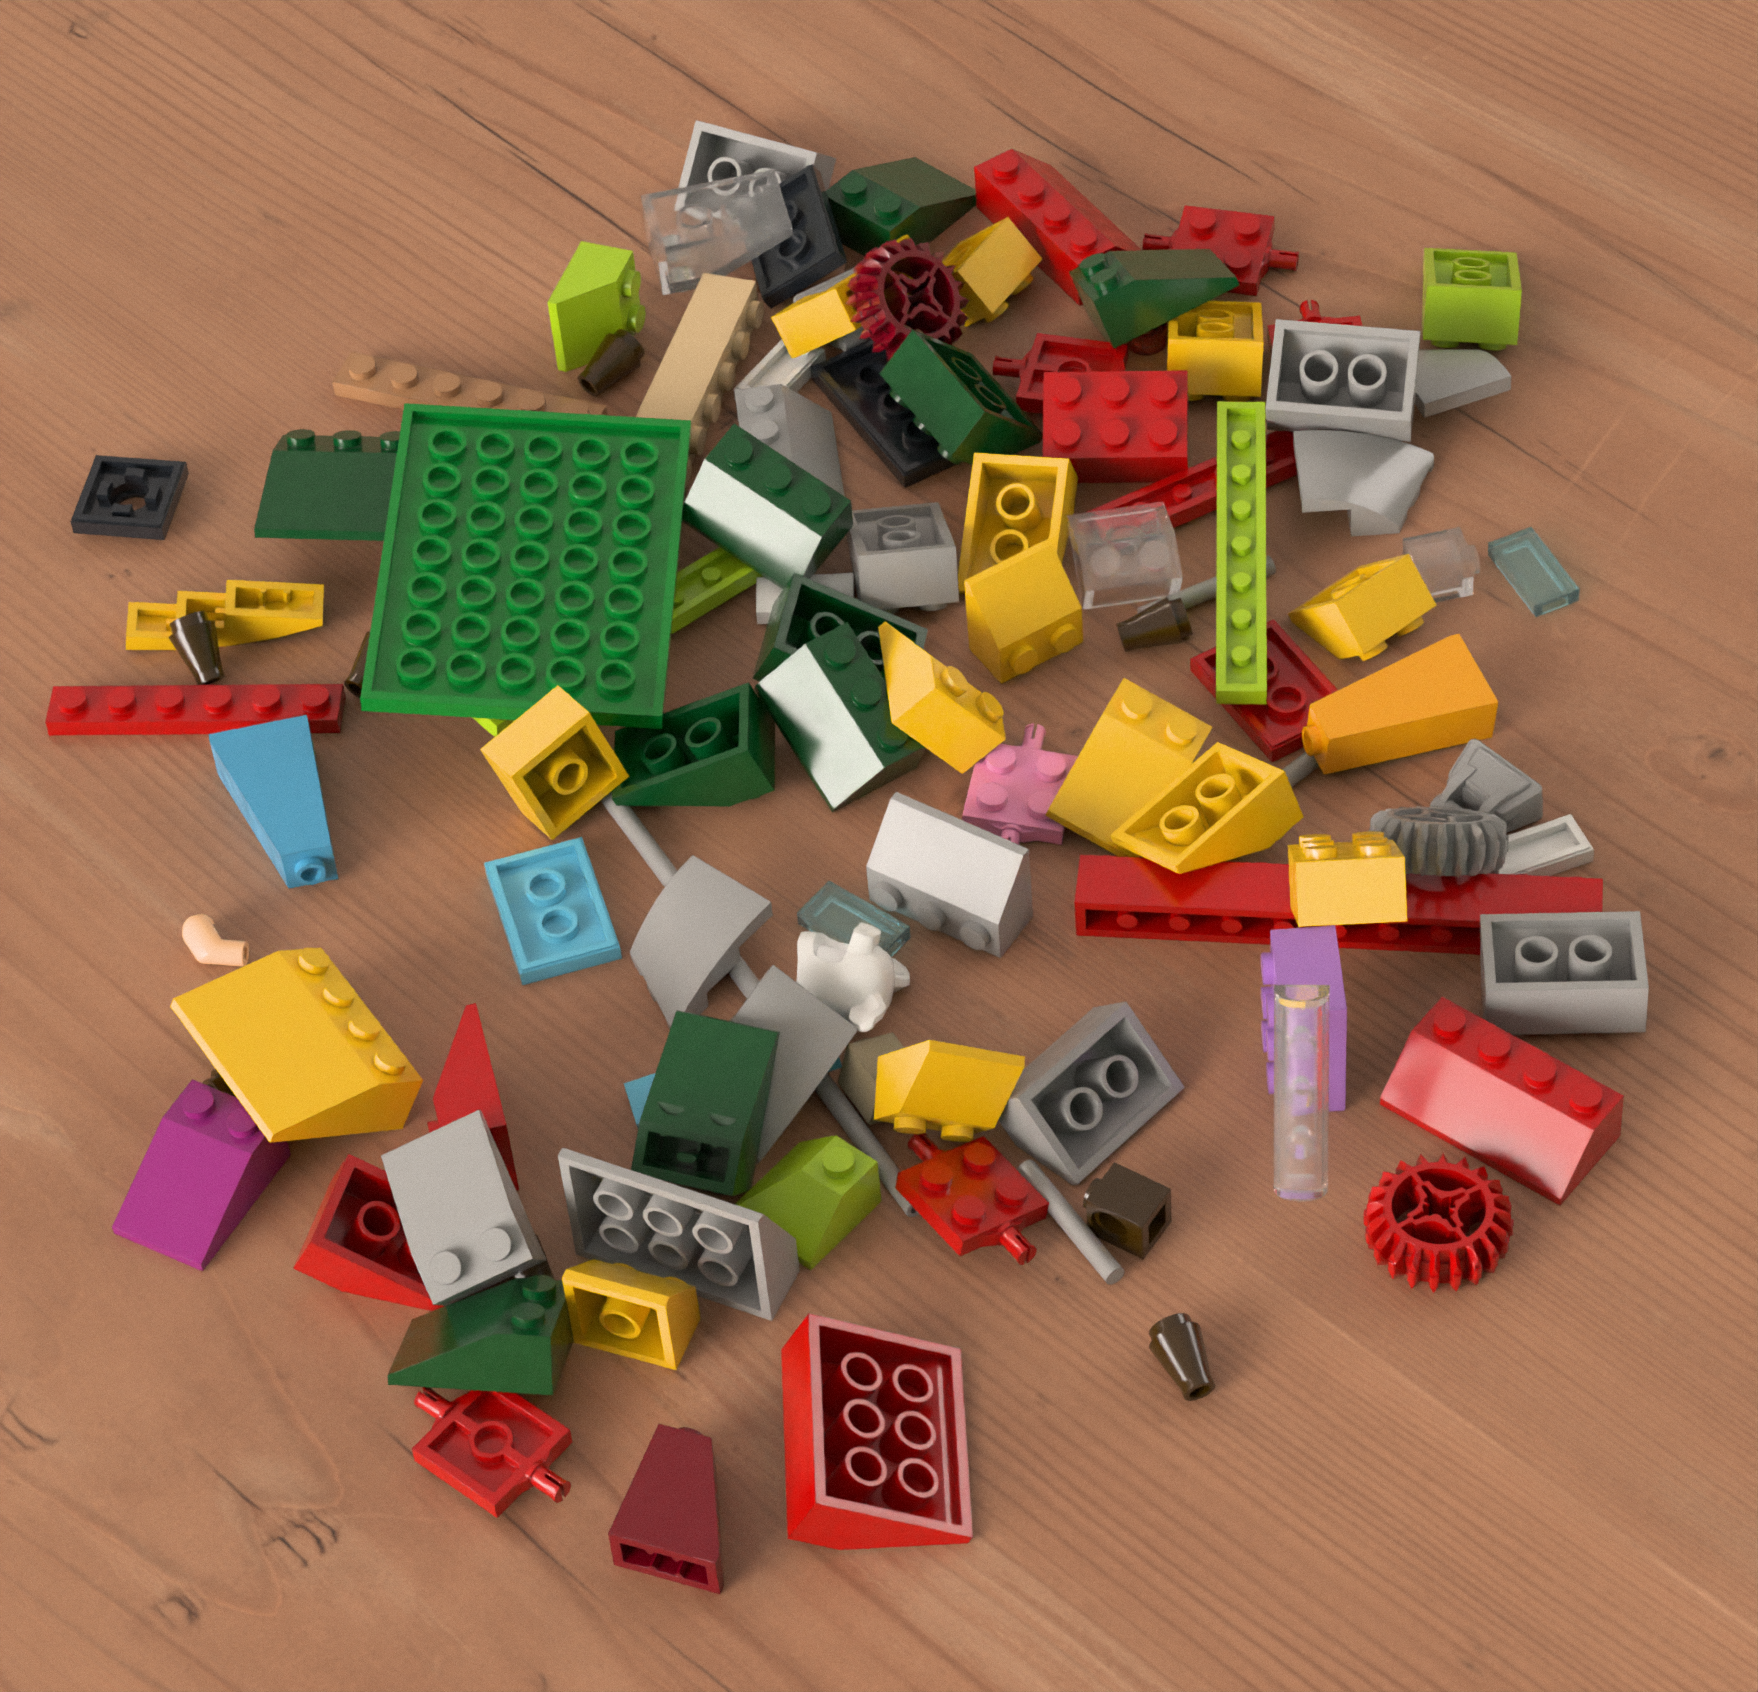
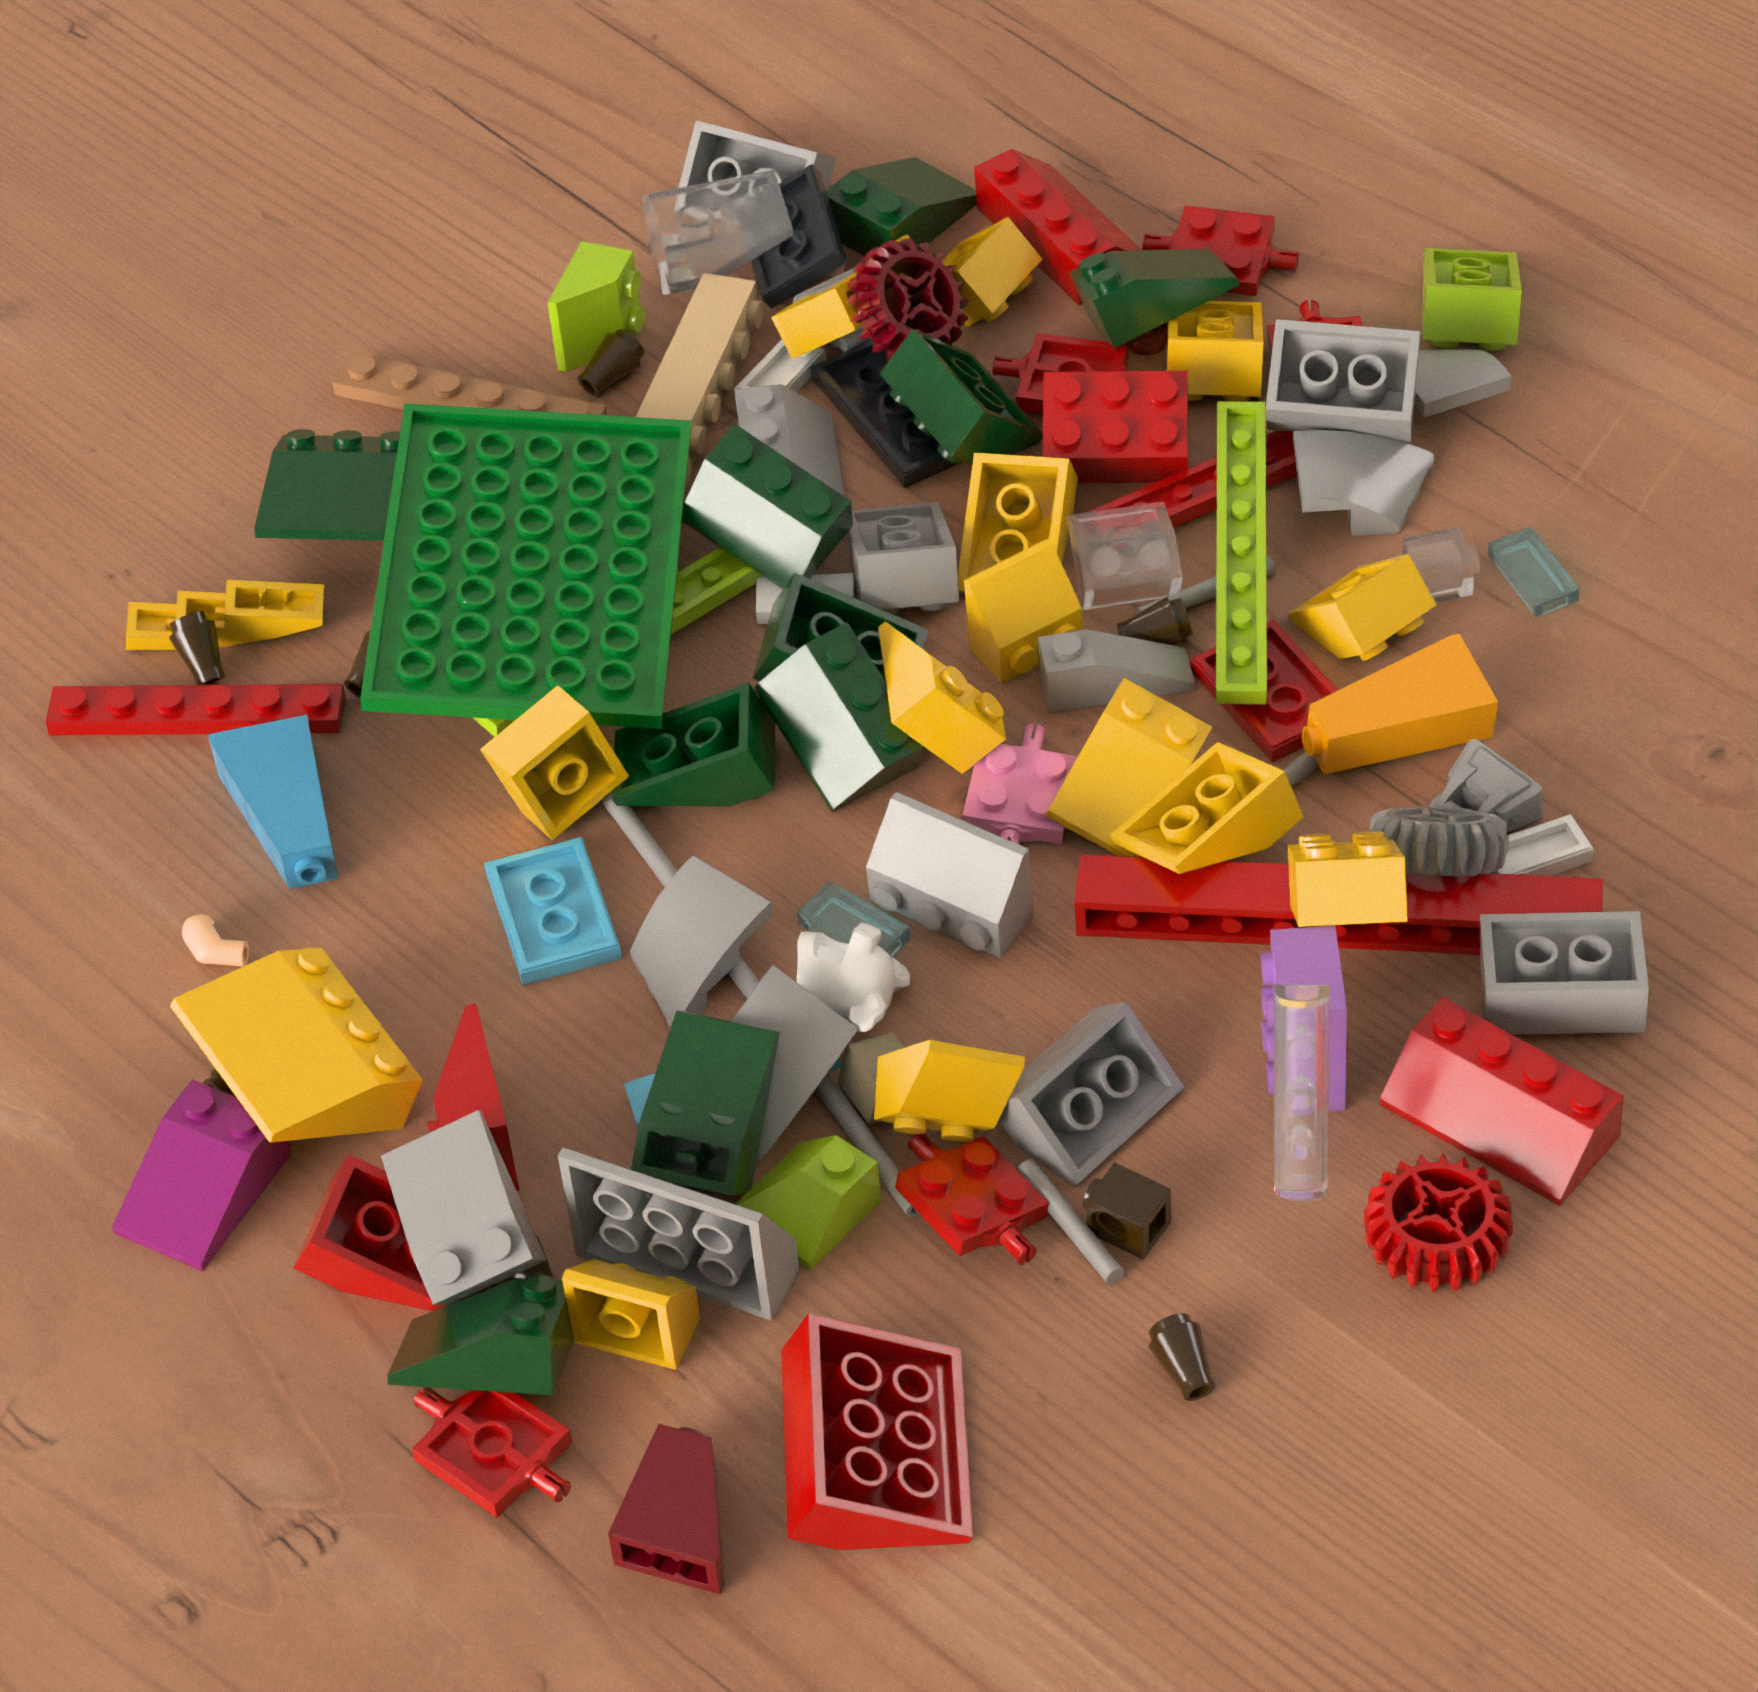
black piece [70,455,189,540] -> none
none -> light grey slope [1038,629,1195,713]

